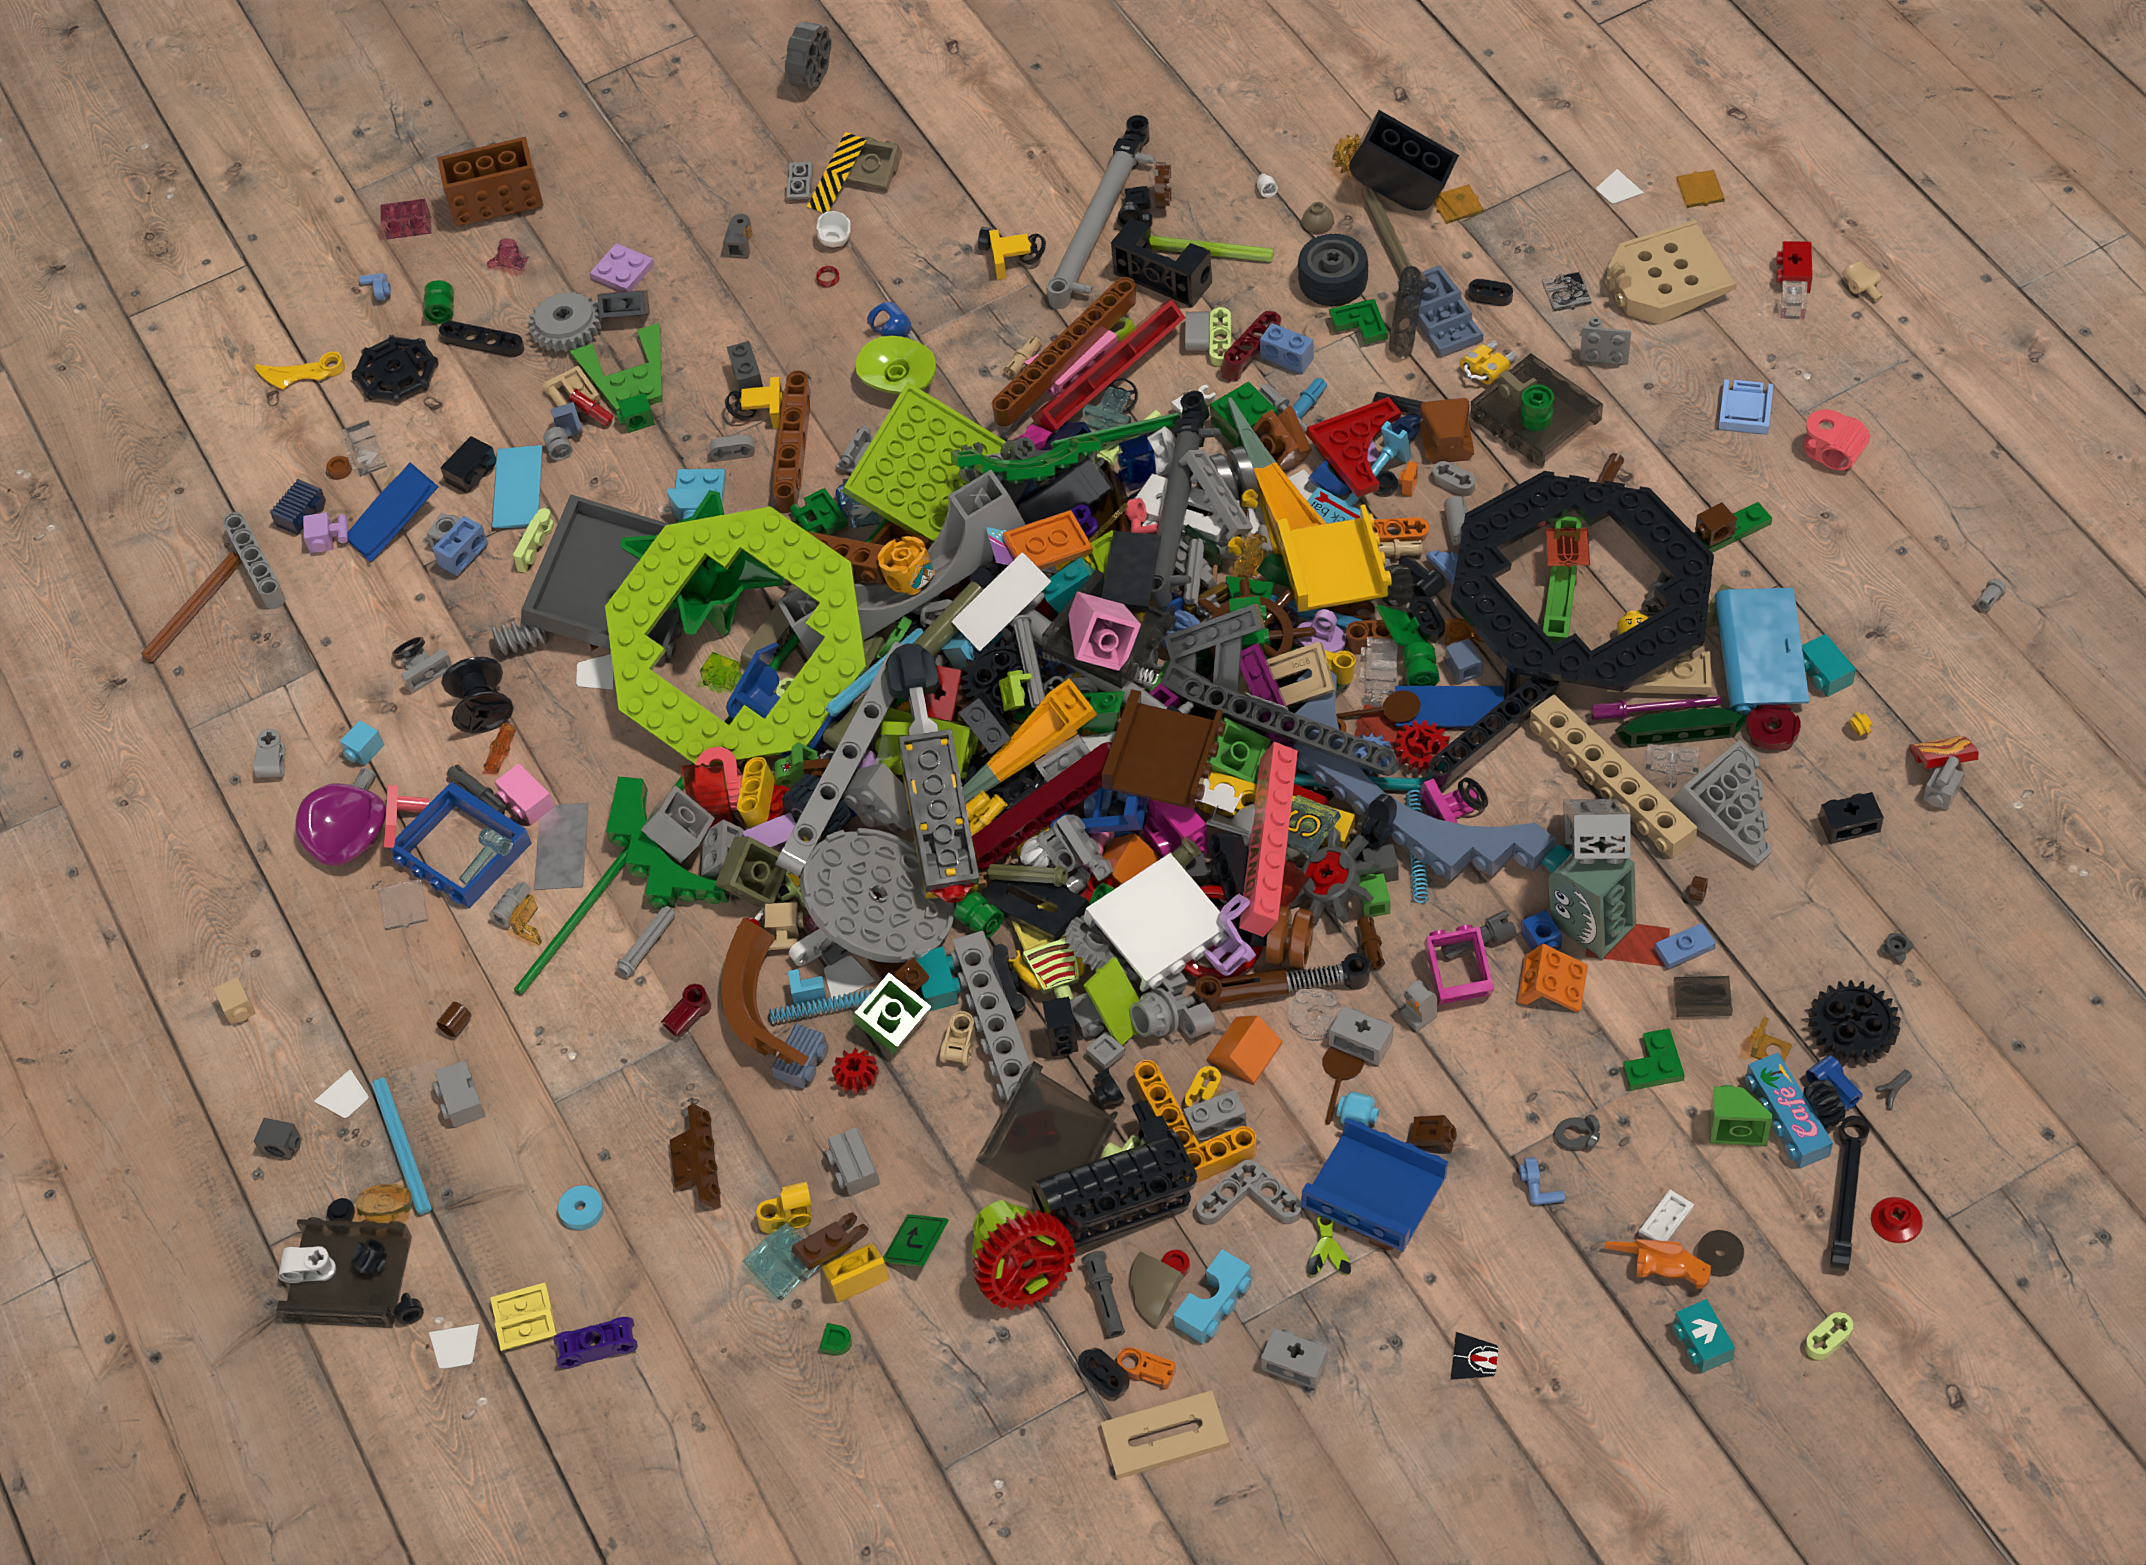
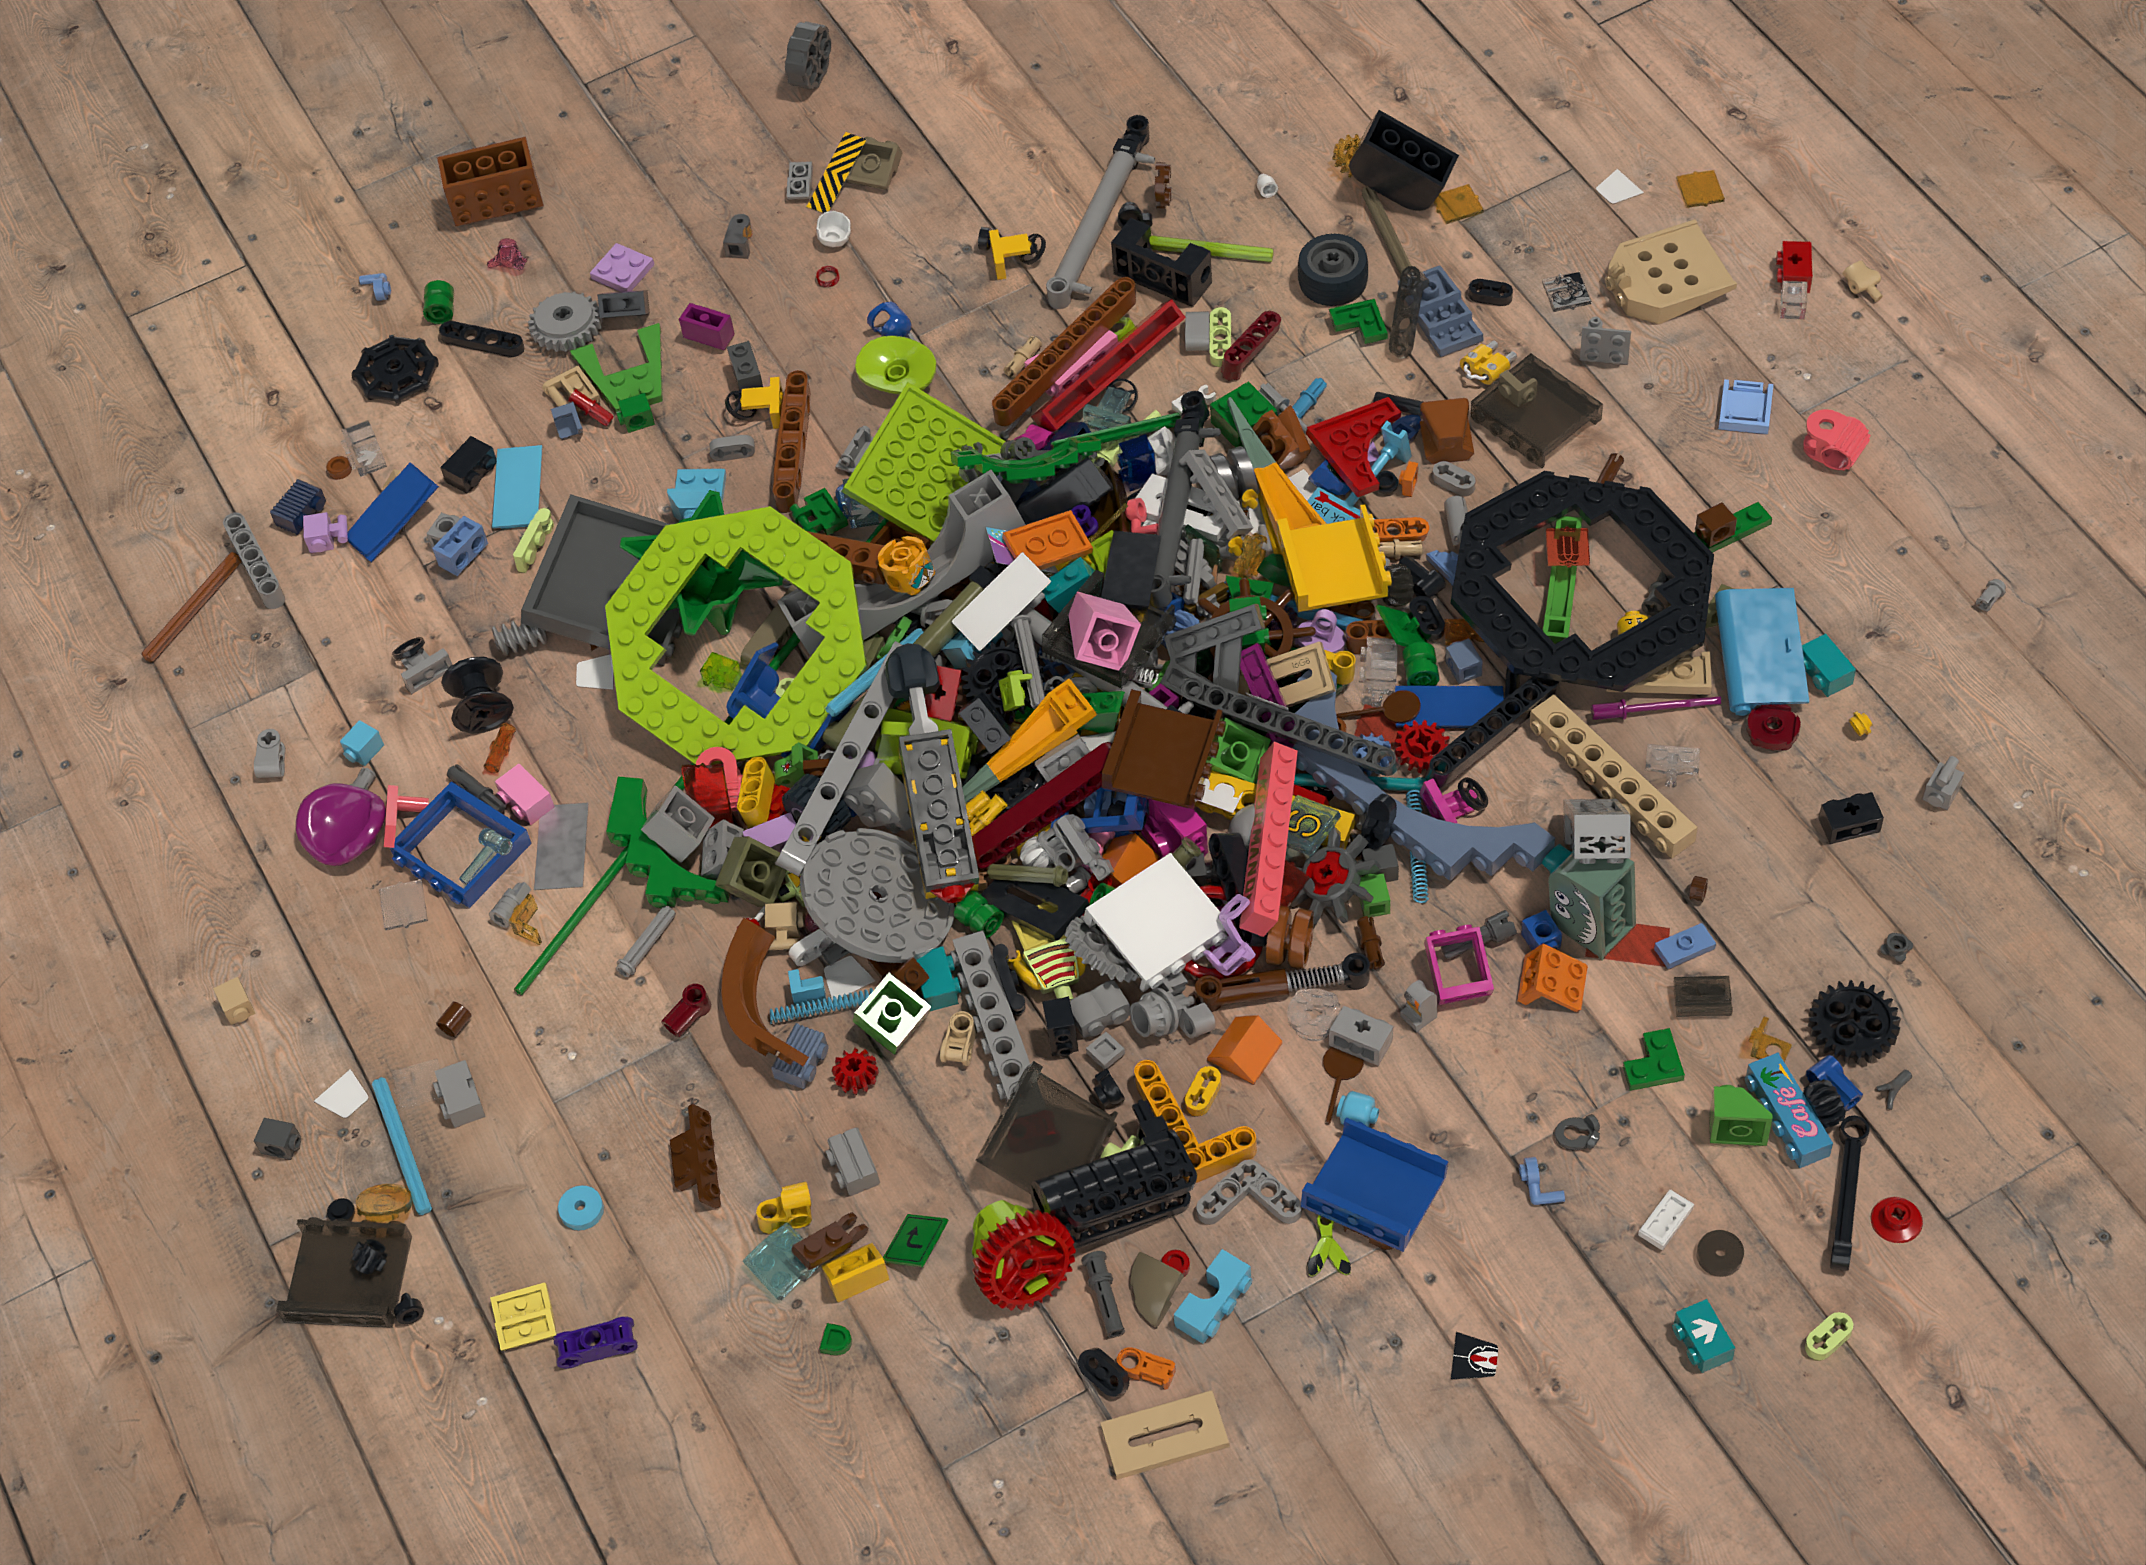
yellow piece [254,351,345,390] -> none
white piece [278,1246,336,1283] -> none
clear pink brick [380,199,432,240] -> none
white sticker [429,1324,479,1369] -> none
light grey wheel [543,427,573,461] -> none
lime piece [1083,957,1140,1046] -> none
black plate [1124,186,1151,210] -> none
light grey brick [1183,1090,1246,1144] -> none
dark grey piece [1206,805,1251,837] -> none
medium blue brick [1260,323,1314,374] -> none
light grey brick [1261,1328,1328,1390] -> none
dark tan brick [1302,202,1334,233] -> none
reddish brown bracket [1410,1115,1457,1152] -> none
green wheel [1521,385,1554,431] -> none
orange animal [1605,1239,1711,1289] -> none
dark green brick [1615,707,1747,748] -> none
light grey slope [1670,740,1772,866] -> none
red slope [1909,736,1979,769] -> none
none -> magenta brick [679,303,735,350]

